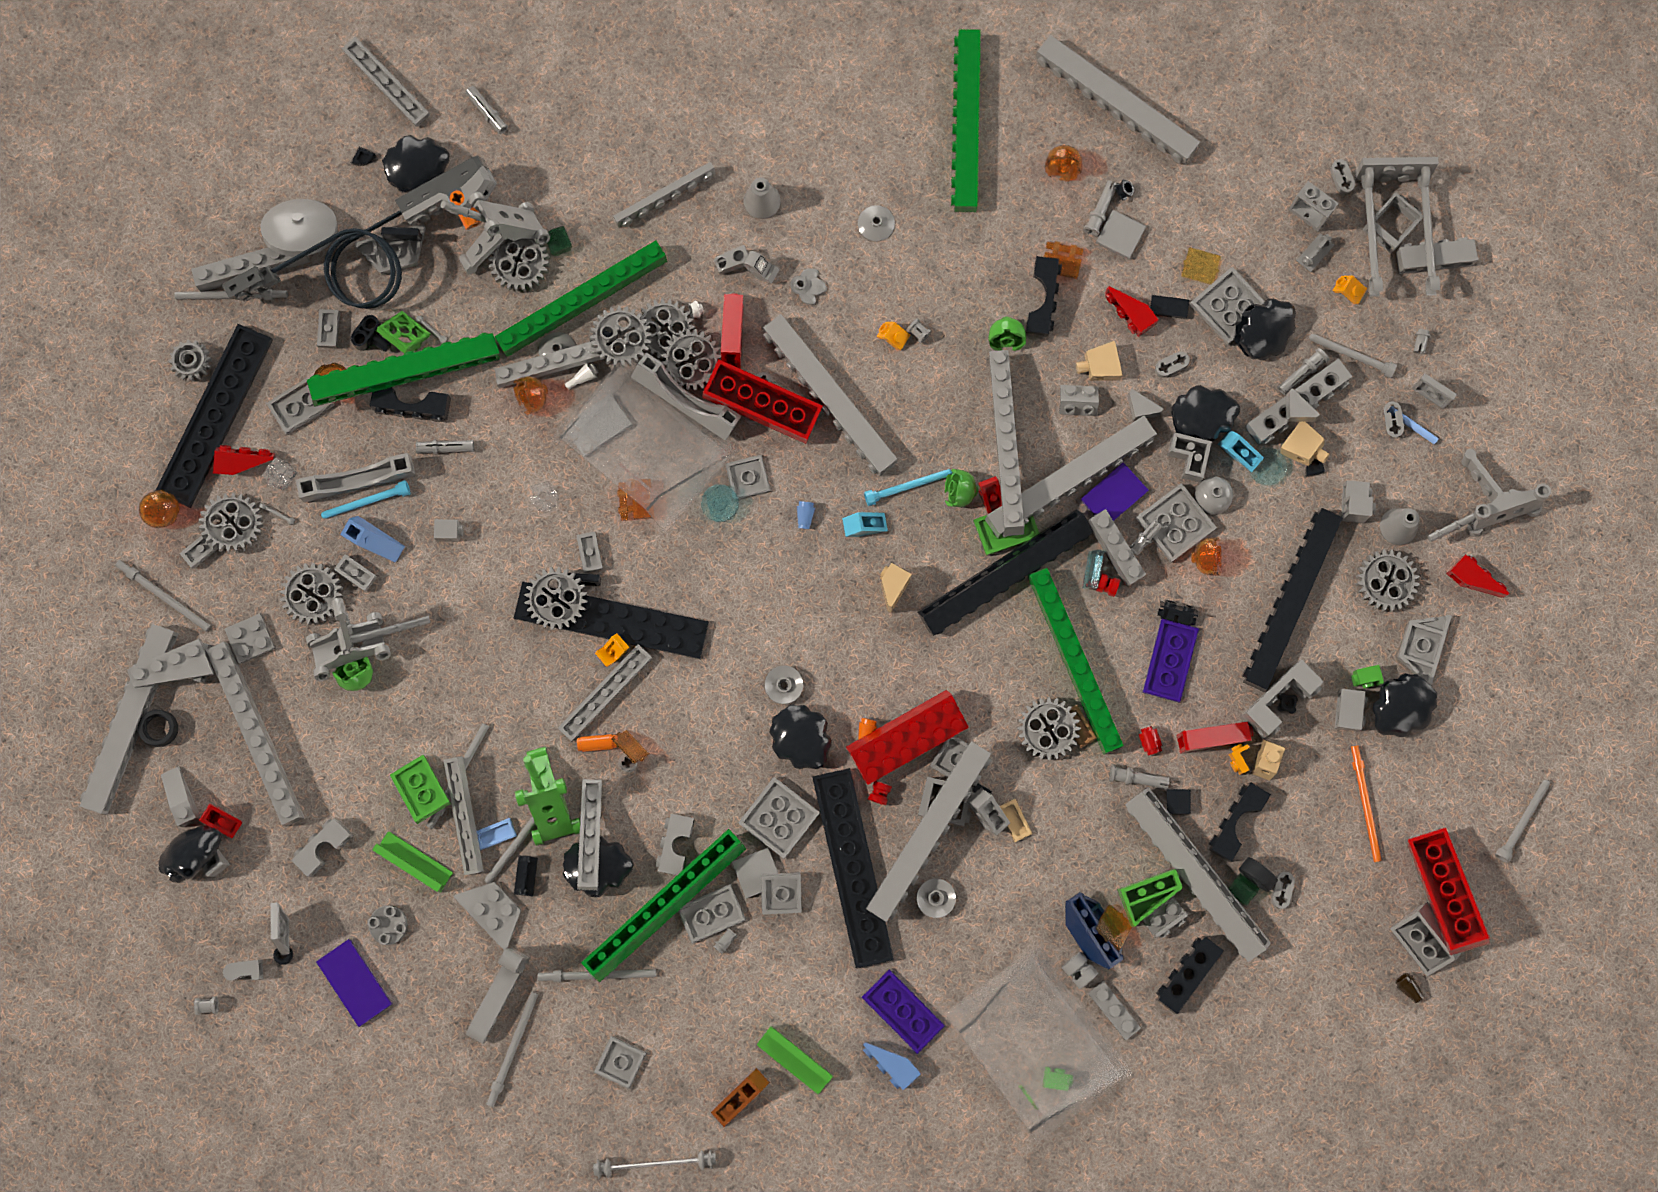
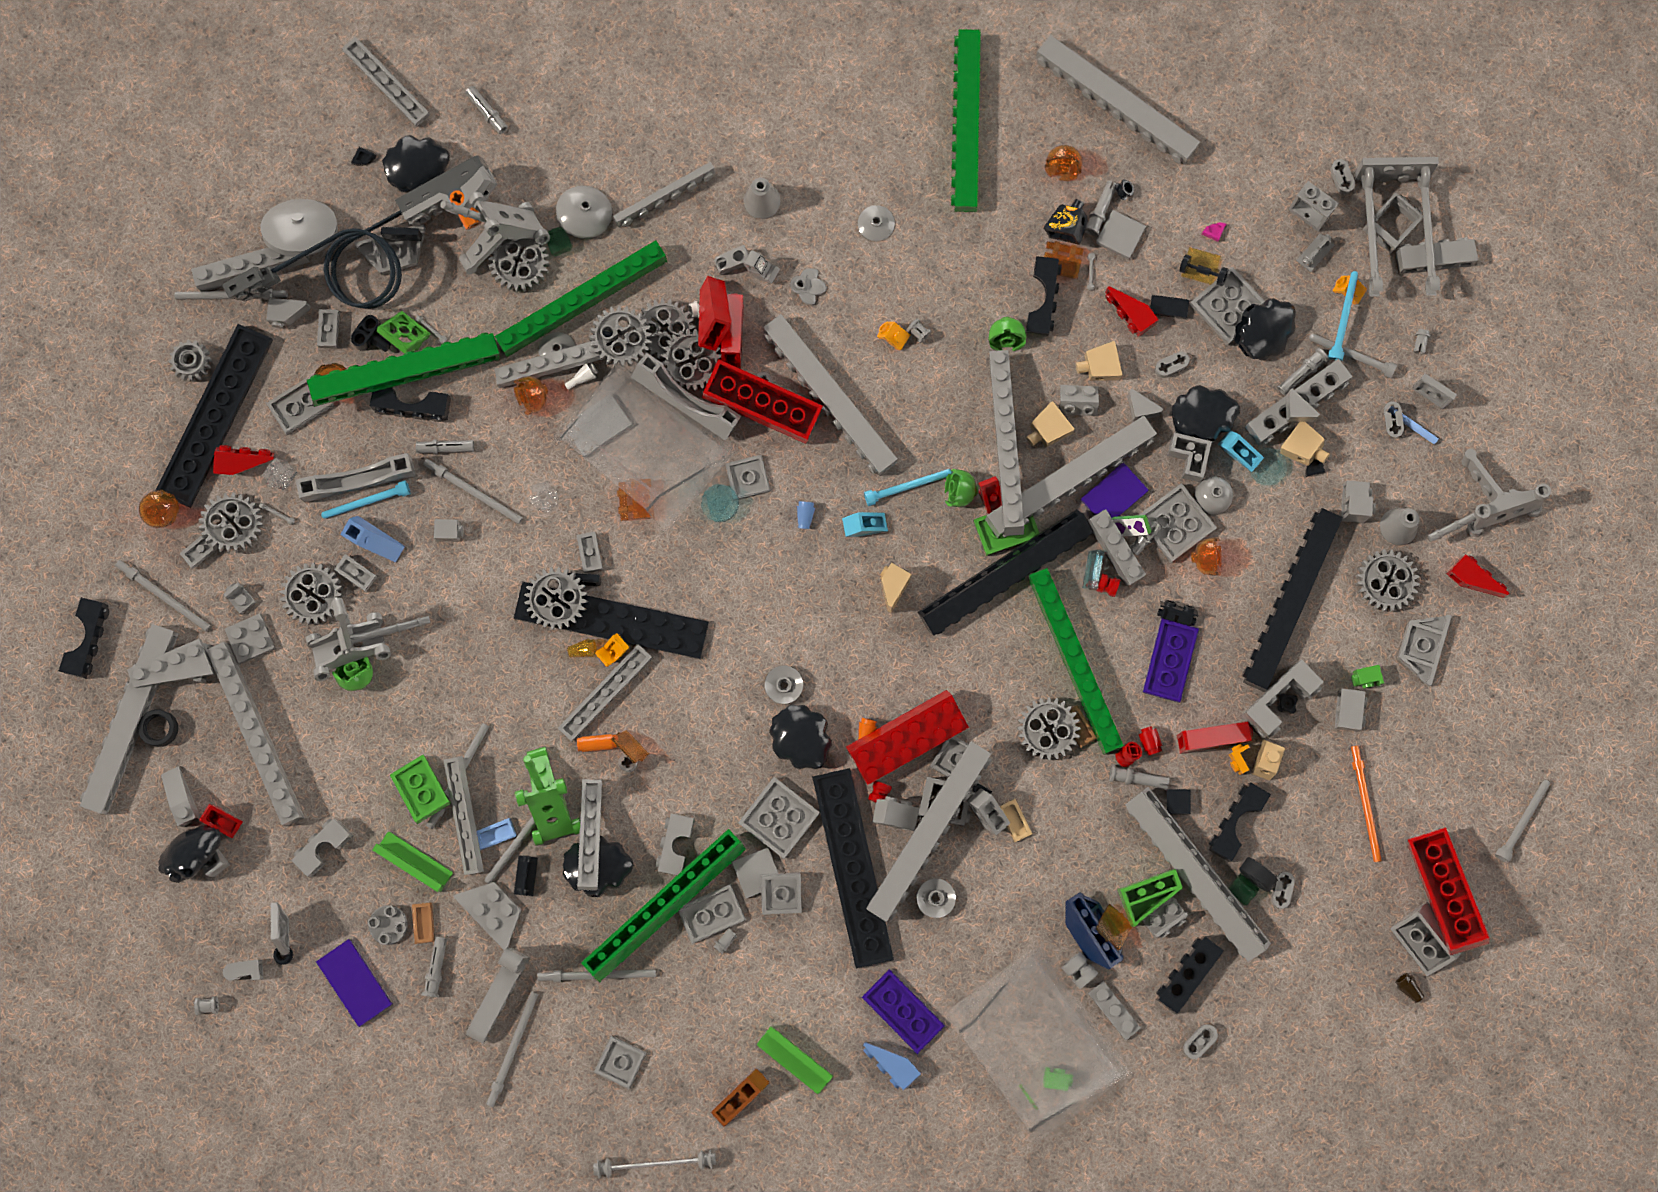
black piece [1373,673,1438,737] -> none
none -> black arch [59,597,109,679]
none -> light grey bracket [223,583,256,615]
none -> light grey slope [266,298,310,329]
none -> medium nougat tile [412,902,435,944]
none -> light grey pin [421,937,448,998]
none -> light grey bar [423,459,523,524]
none -> light grey dish [556,186,612,238]
none -> clear yellow cone [567,638,597,657]
none -> red slope [698,276,732,351]
none -> light grey brick [873,797,919,831]
none -> tan torso [1026,401,1075,447]
none -> black torso [1043,199,1088,245]
none -> light grey hinge [1087,253,1095,291]
none -> tile [1112,515,1152,536]
none -> red wheel [1116,742,1142,767]
none -> black wheel [1179,254,1229,286]
none -> light grey plate [1183,1024,1218,1059]
none -> dark pink tile [1202,222,1226,242]
none -> medium azure piece [1328,271,1358,361]

